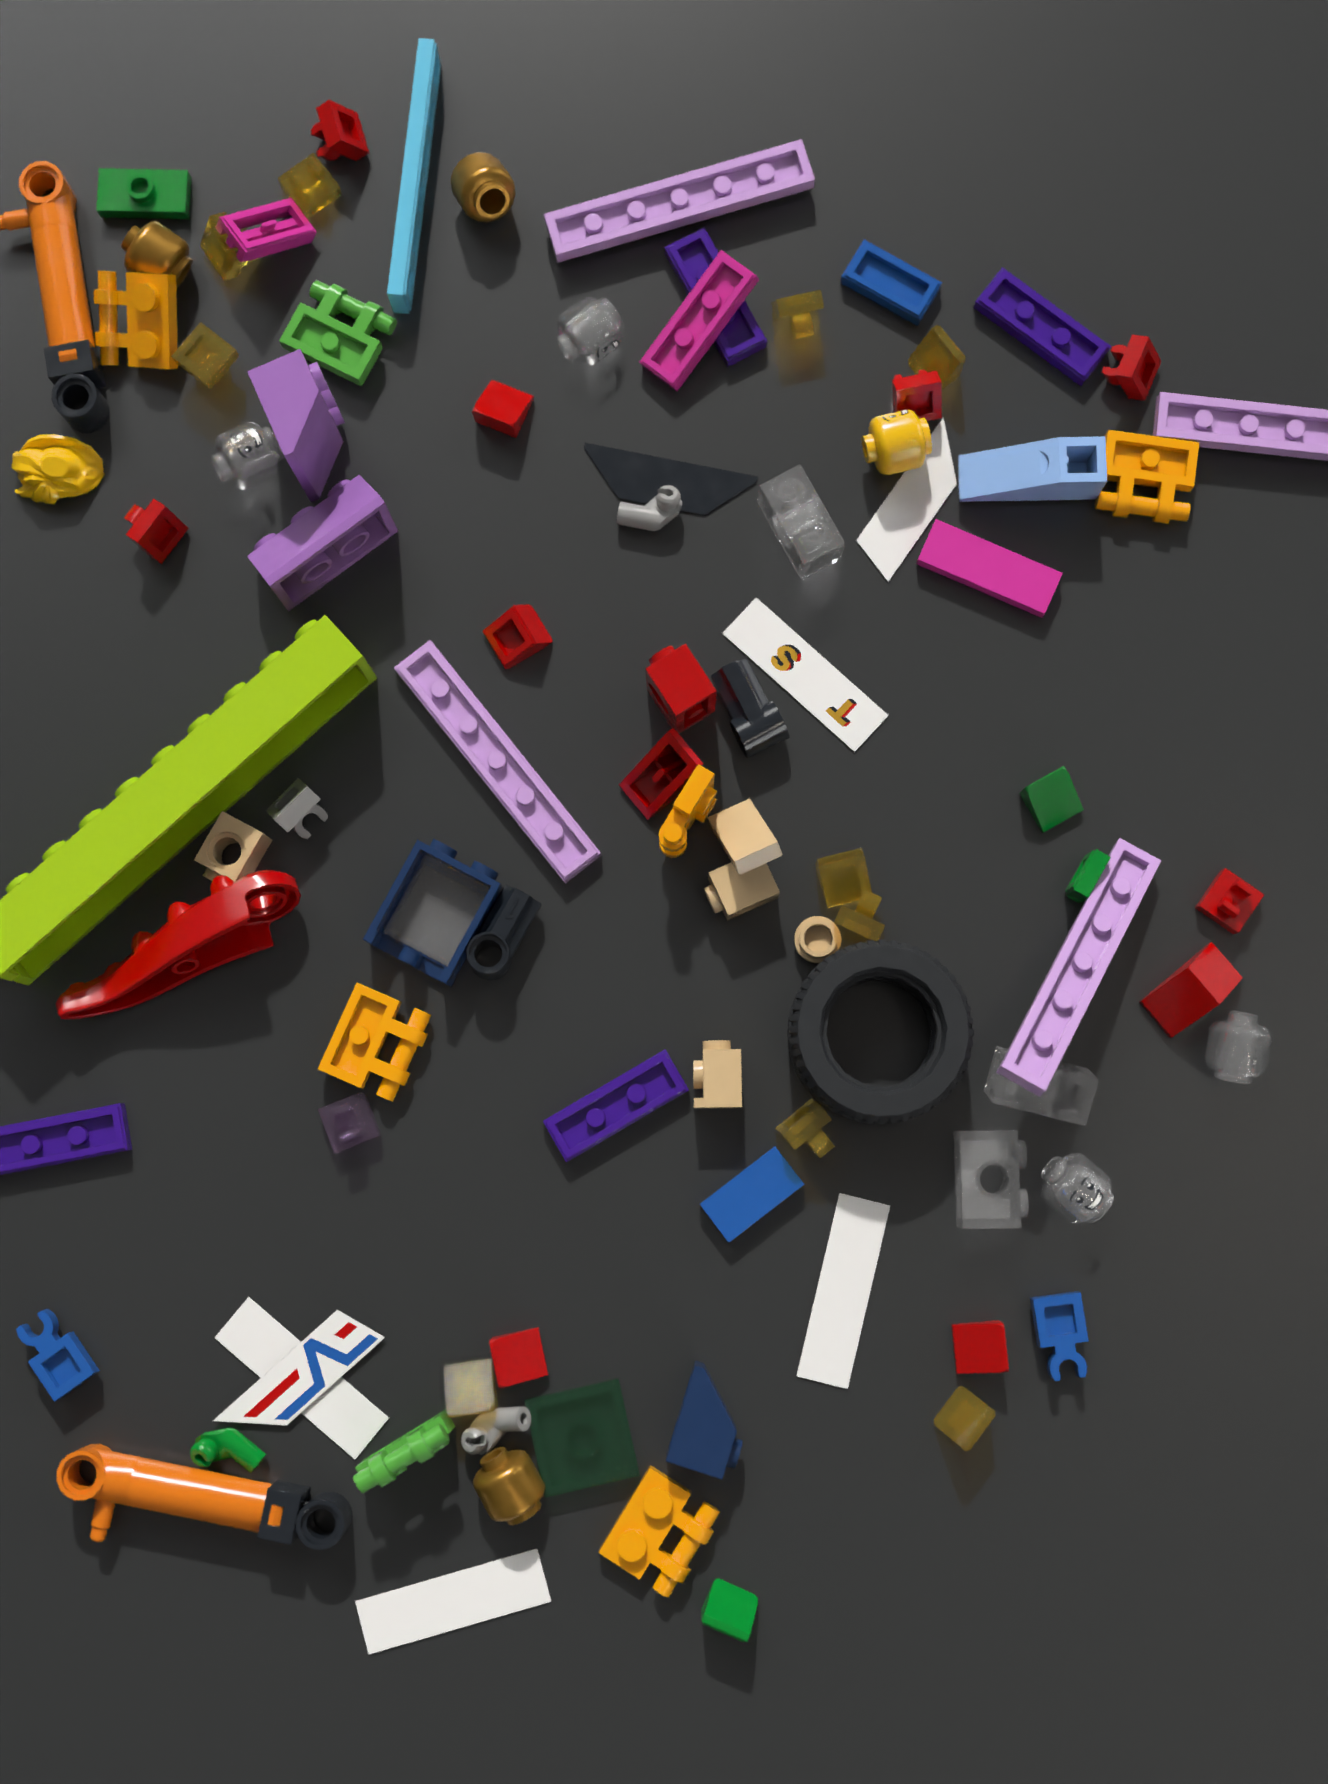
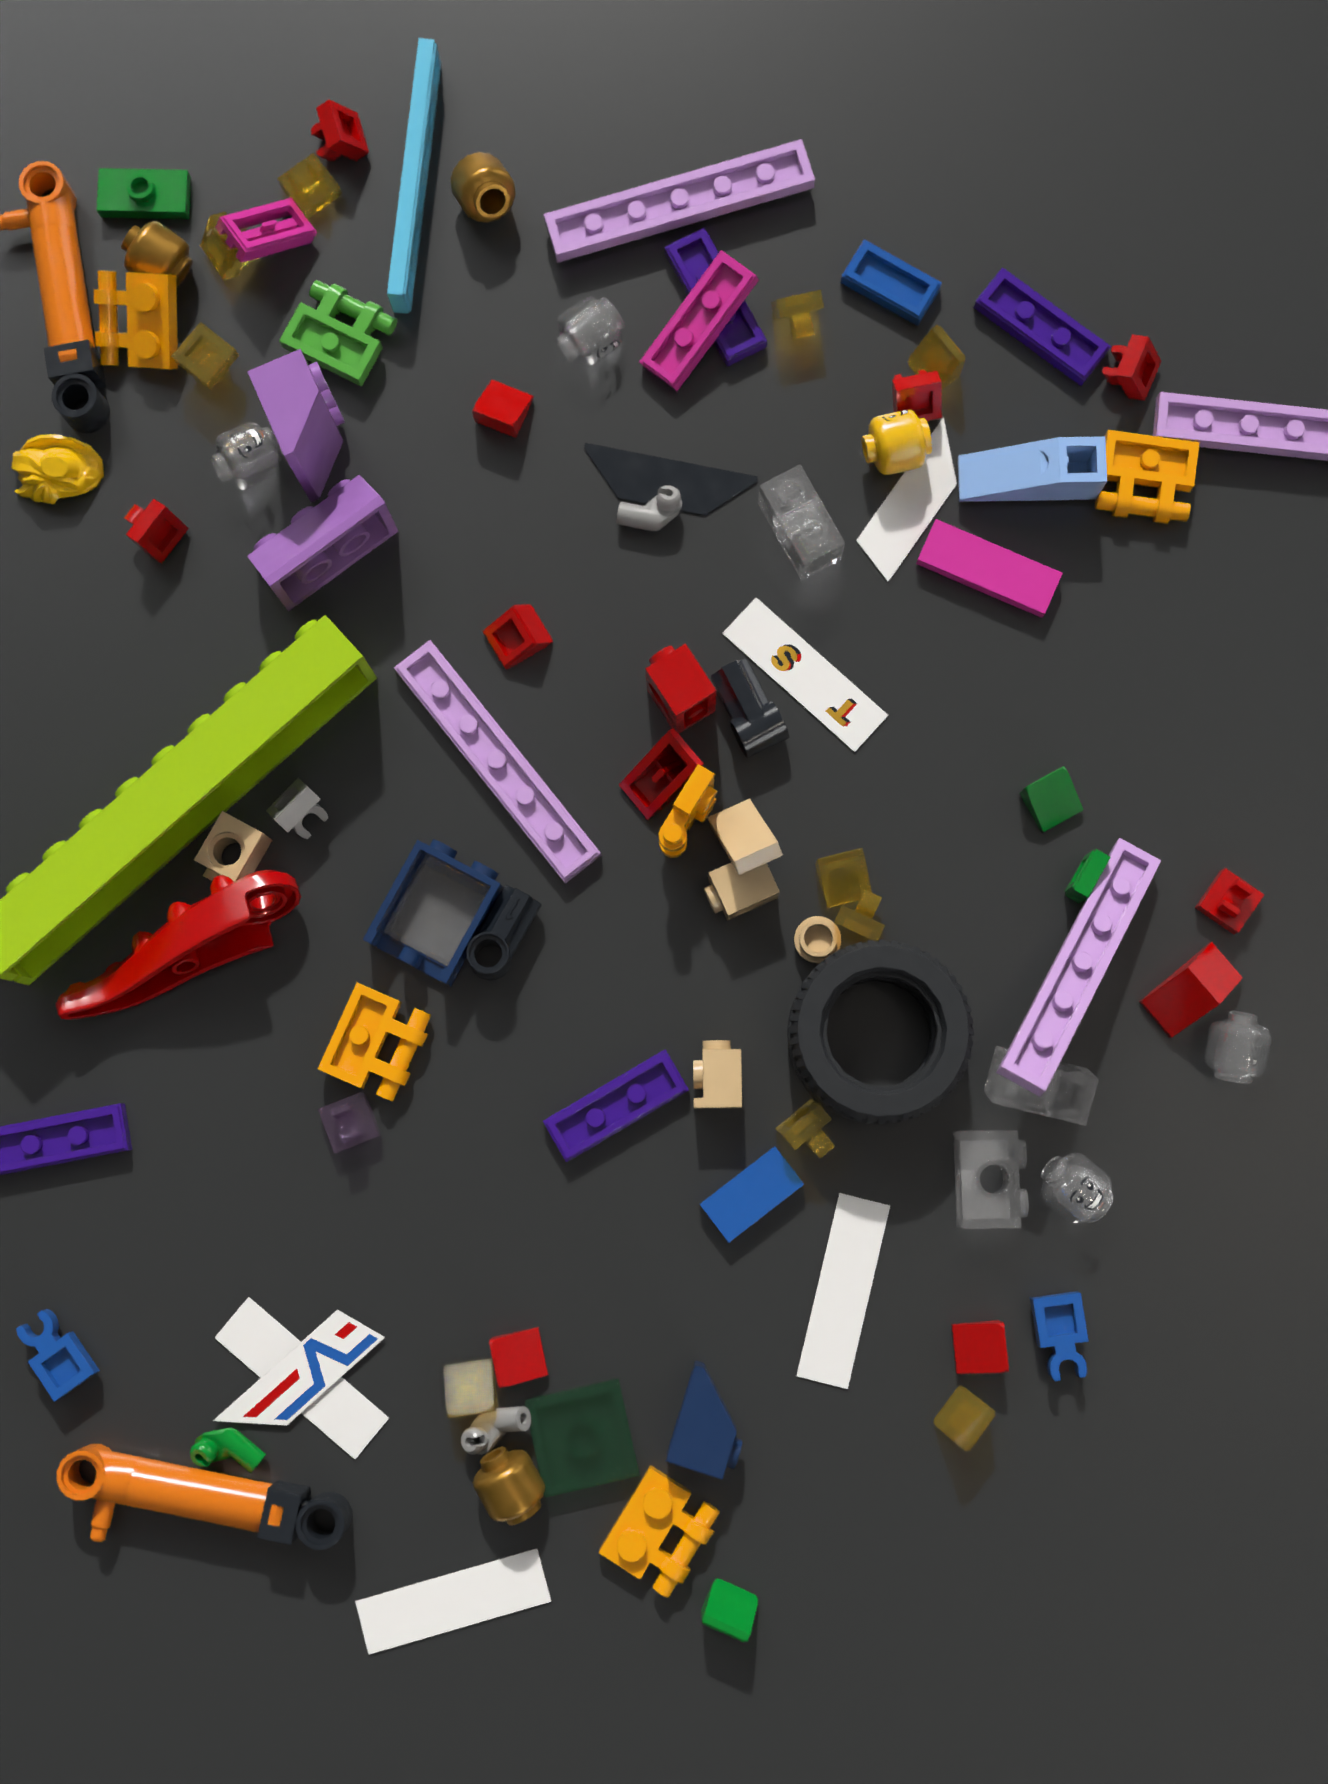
bright green plate [353,1410,455,1493] -> none

